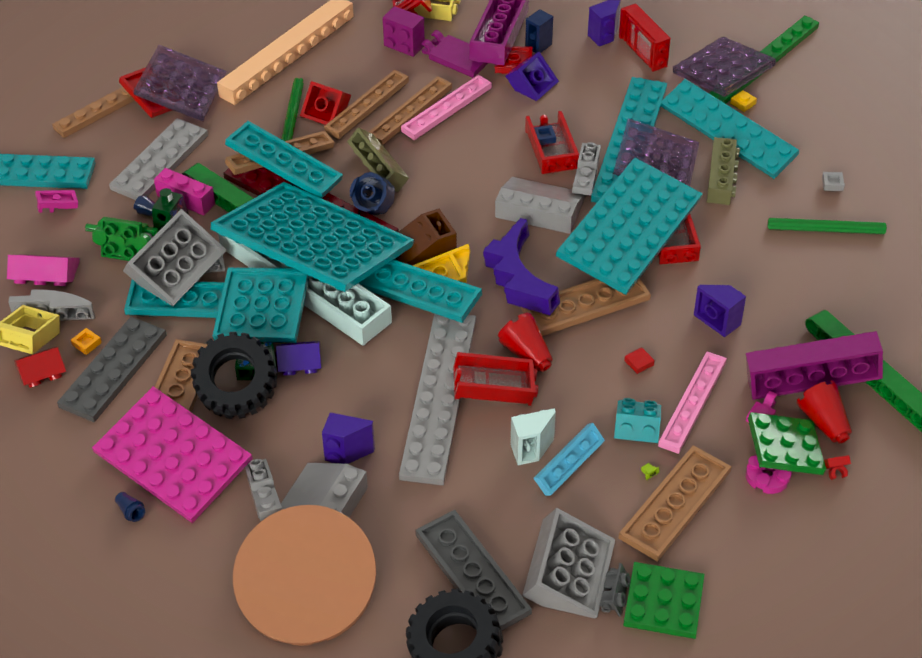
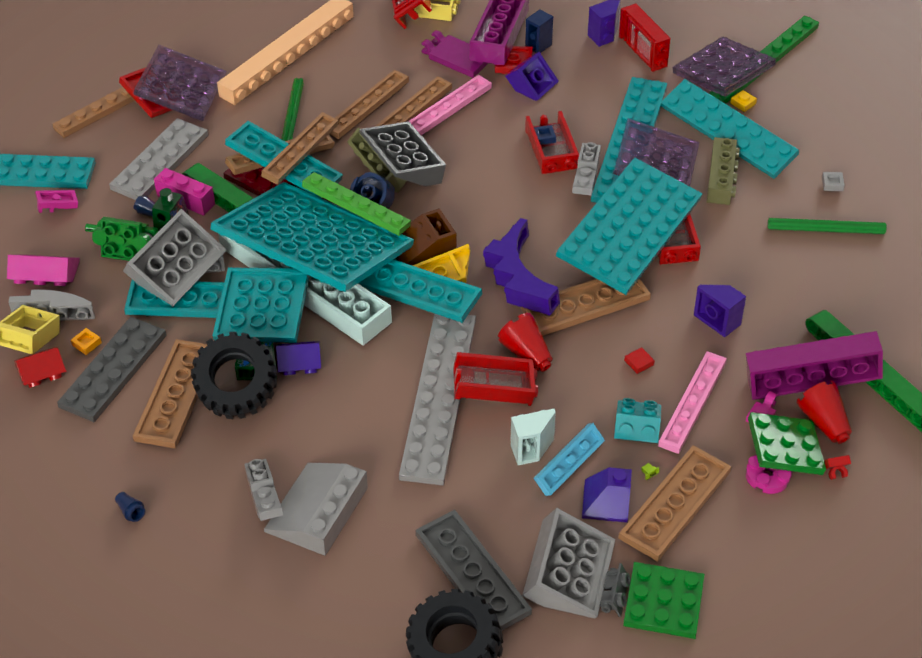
dark pink plate [92,386,253,523] -> none
nougat tile [233,505,377,646] -> none
red slope [300,81,351,125] -> none
dark purple slope [322,412,375,464] -> none
magenta brick [383,6,425,57] -> none
light grey slope [495,177,586,234] -> none
none -> medium nougat plate [261,112,338,185]
none -> bright green plate [302,172,411,236]
none -> dark grey slope [359,121,446,186]
none -> dark purple slope [582,467,632,523]

